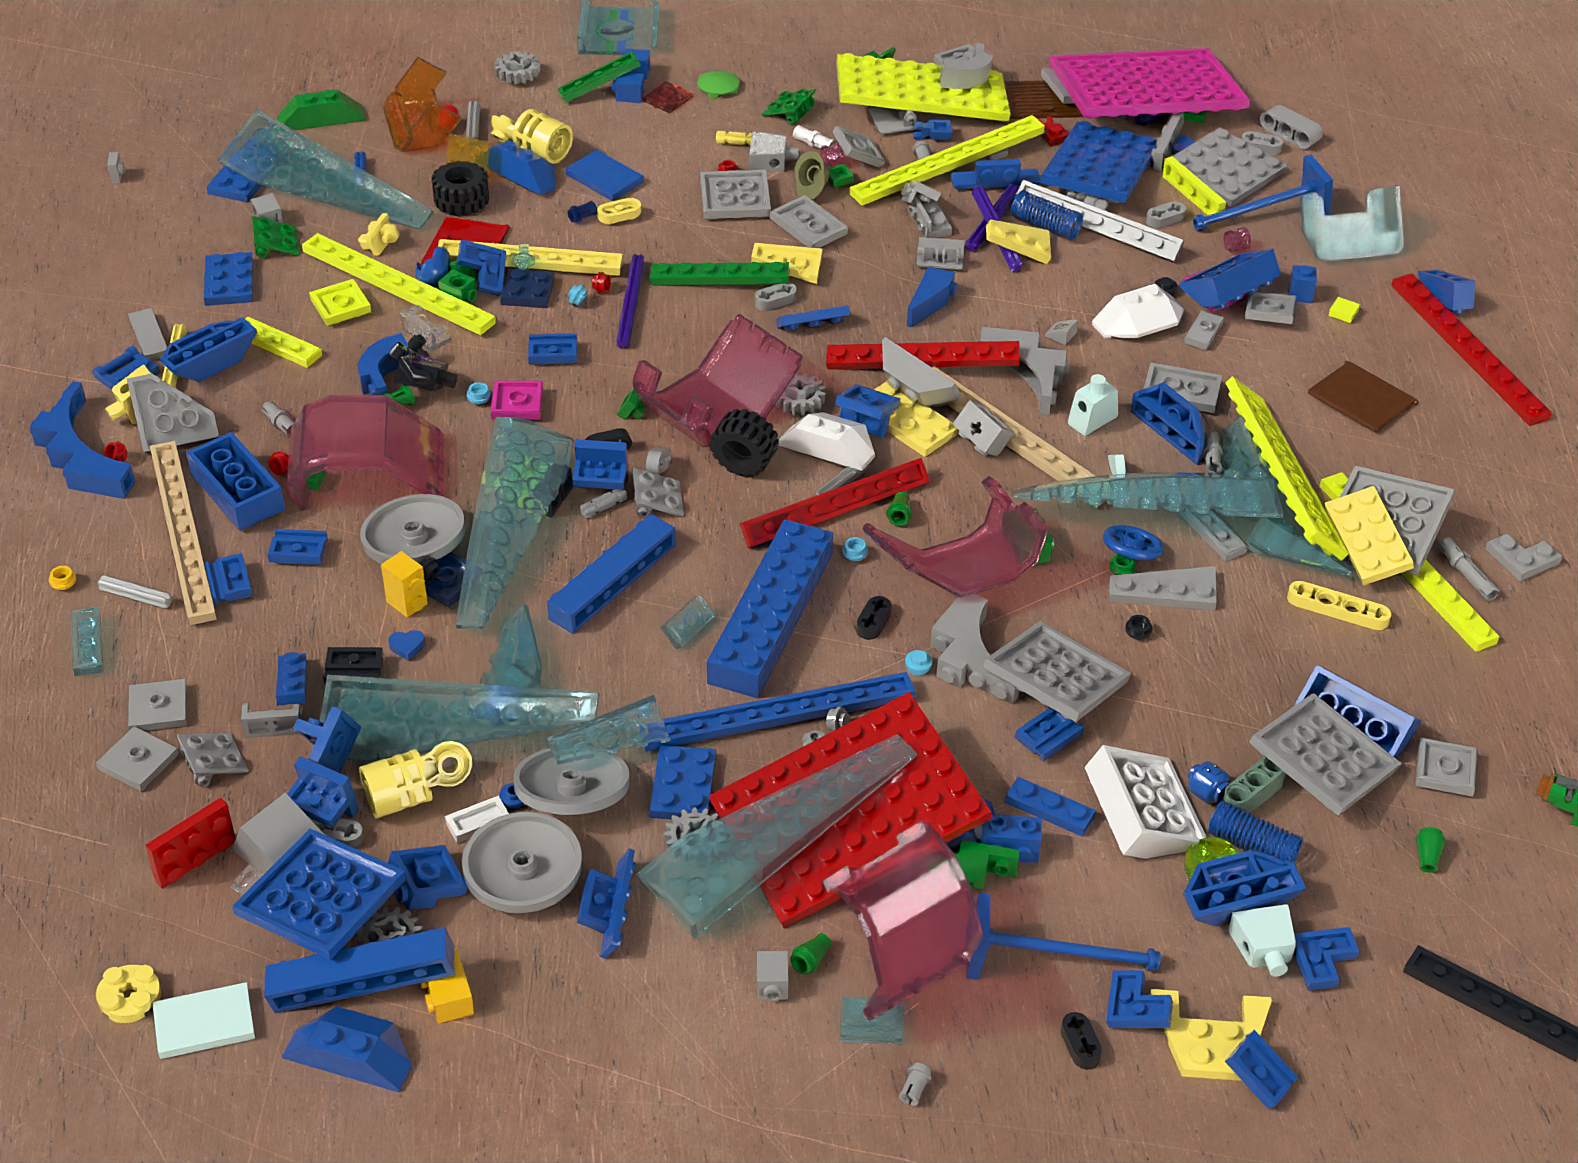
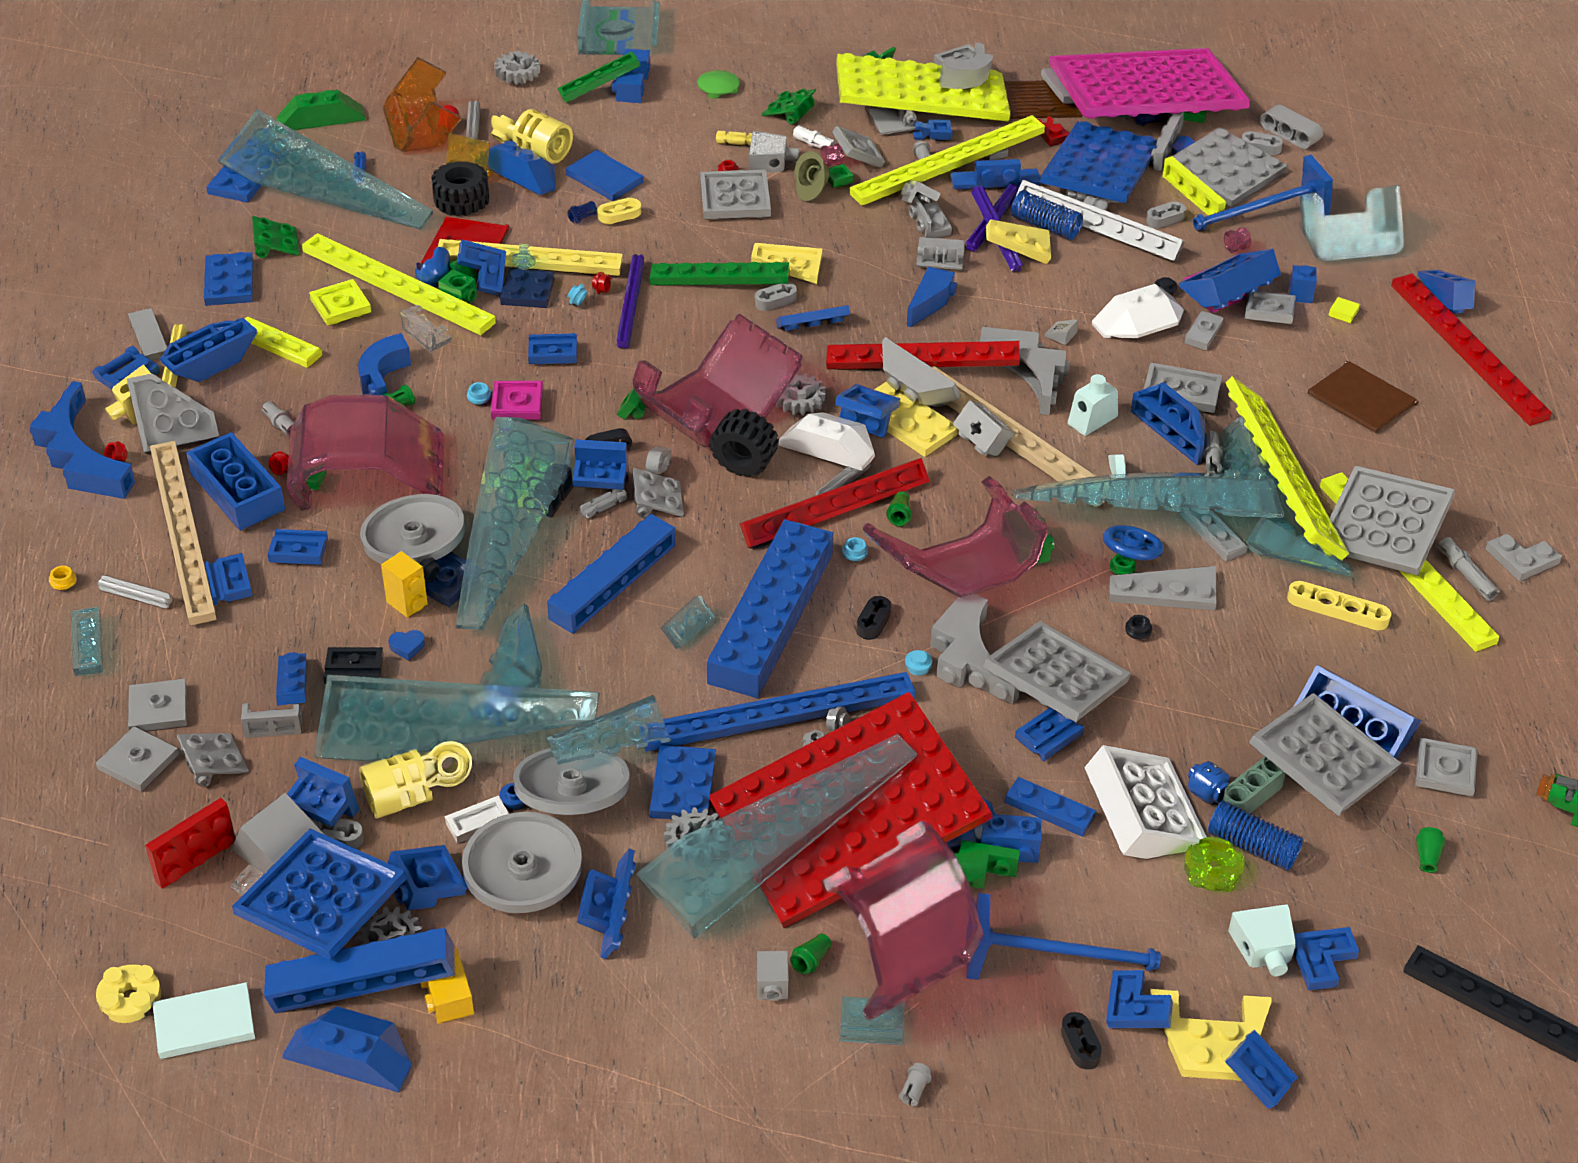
light grey plate [107,152,125,184] -> none
light grey brick [251,194,283,223] -> none
blue bracket [293,706,361,773] -> none
light yellow hips [358,213,399,256] -> none
black torso [390,334,458,391] -> none
clear red piece [643,81,693,113] -> none
light grey plate [770,195,848,248] -> none
blue wedge [1183,850,1306,927] -> none
light yellow plate [1325,486,1414,585] -> none

